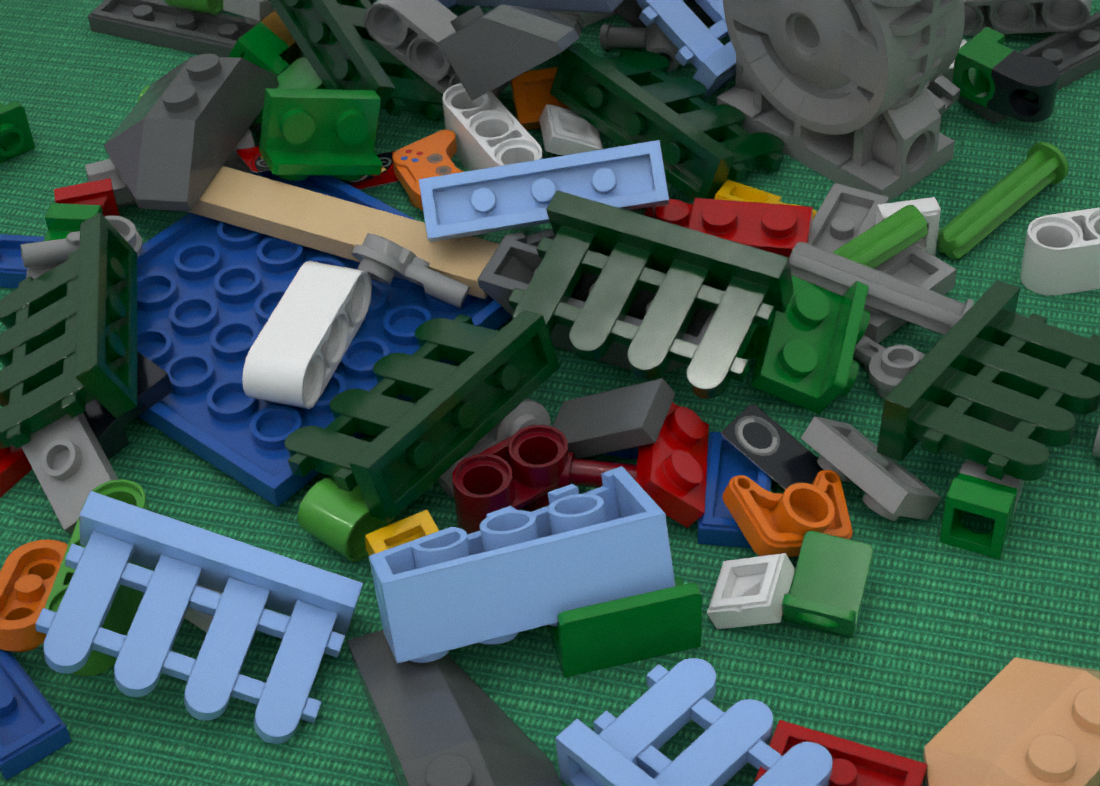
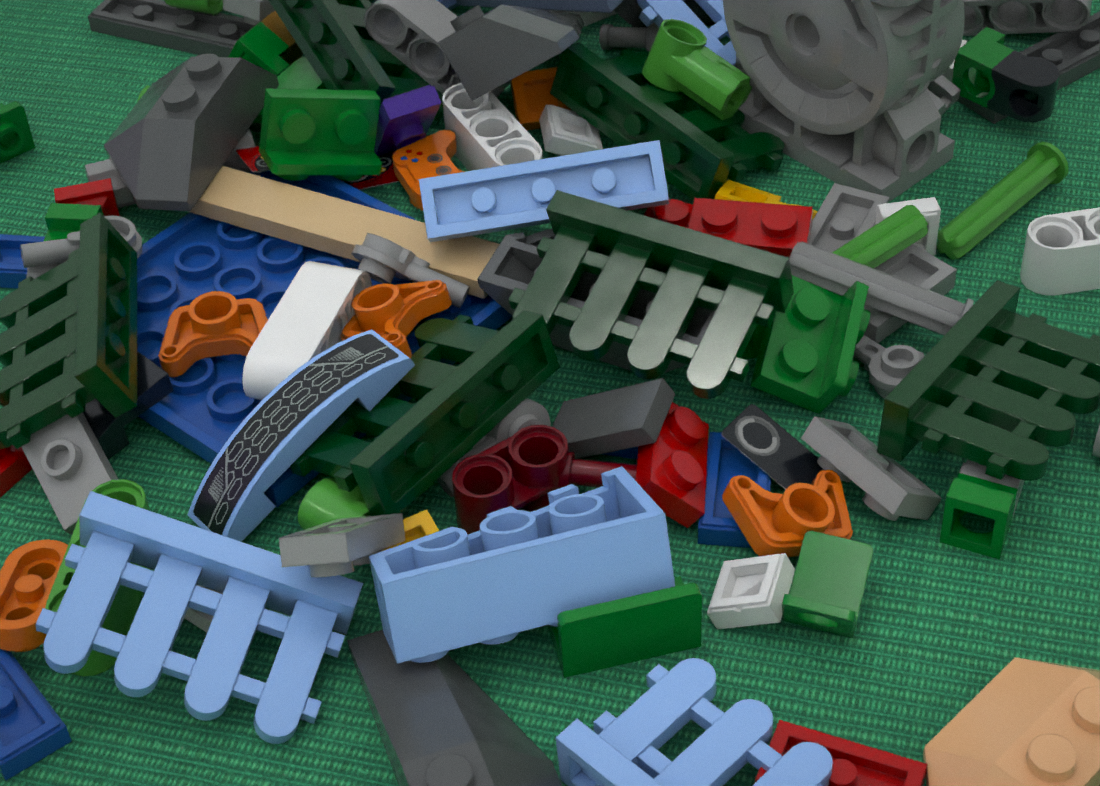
none -> orange piece [158,291,268,377]
none -> slope [187,329,415,542]
none -> light grey plate [279,513,405,577]
none -> orange piece [340,280,452,359]
none -> dark purple plate [374,85,441,156]
none -> bright green piece [642,19,752,120]

